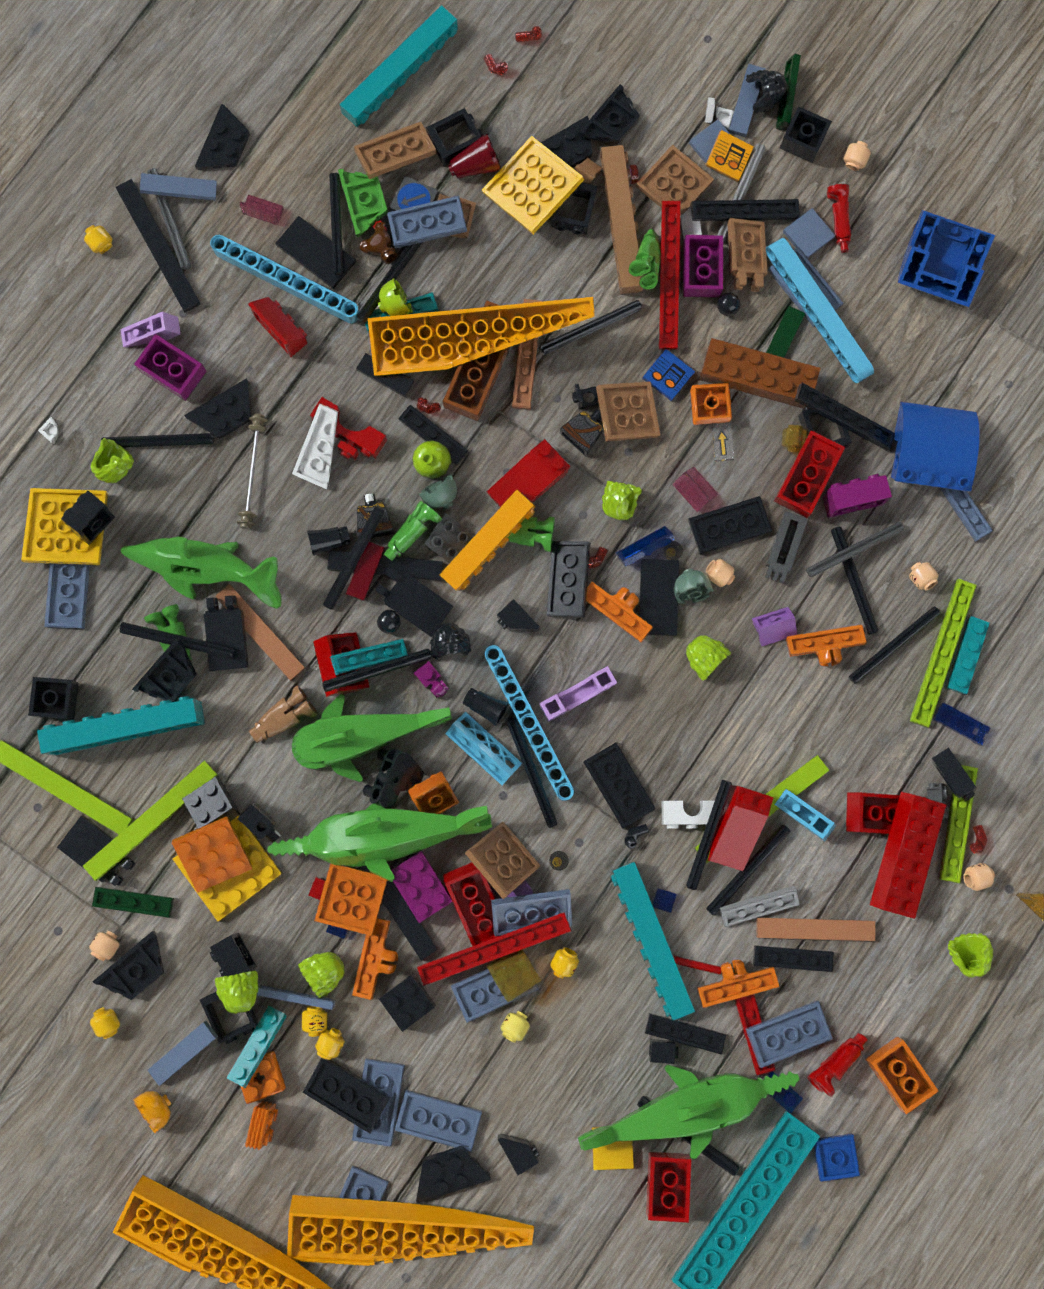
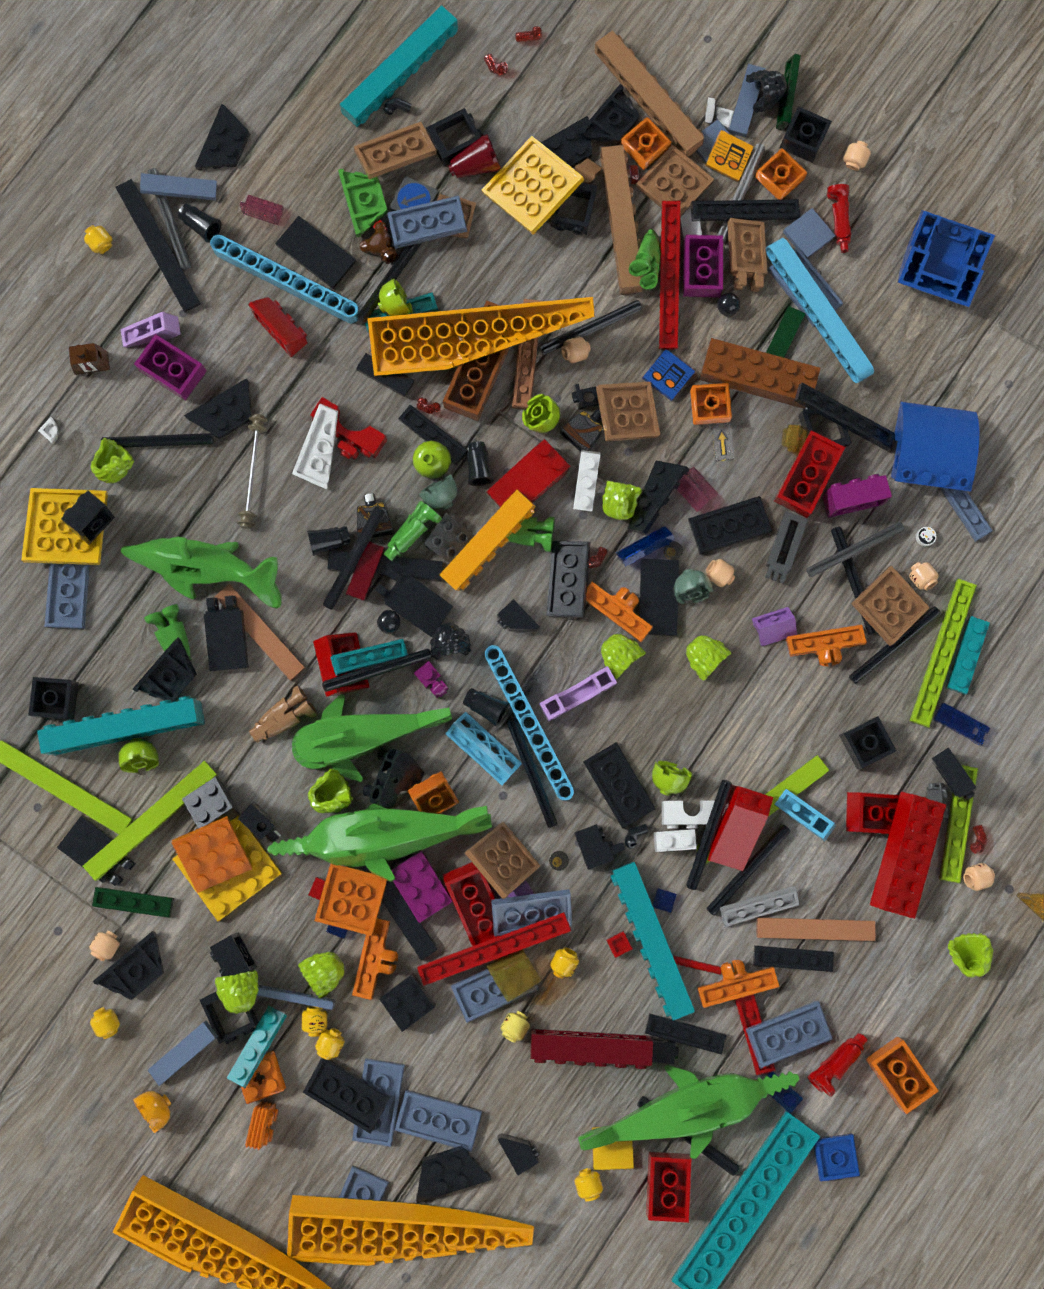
black axle [119,622,234,659] -> none
black axle [329,172,343,275] -> none
none -> reddish brown torso [69,343,110,375]
none -> lime cylinder [119,738,159,773]
none -> black plant [178,203,222,243]
none -> lime hair [308,769,353,814]
none -> black arm [384,98,412,115]
none -> black plant [467,441,494,486]
none -> lime cylinder [522,394,560,433]
none -> dark red brick [530,1029,653,1069]
none -> light nougat head [561,337,591,364]
none -> white arch [573,450,600,511]
none -> black hinge [574,824,626,870]
none -> yellow head [574,1168,603,1201]
none -> medium nougat brick [595,30,704,157]
none -> lime hair [601,634,646,679]
none -> red plate [606,931,632,958]
none -> orange brick [620,117,671,170]
none -> black wing [628,460,690,535]
none -> lime cylinder [652,760,692,796]
none -> white brick [654,829,696,852]
none -> orange brick [755,148,807,199]
none -> black brick [839,716,897,769]
none -> medium nougat plate [851,566,930,646]
none -> white tile [916,527,936,547]

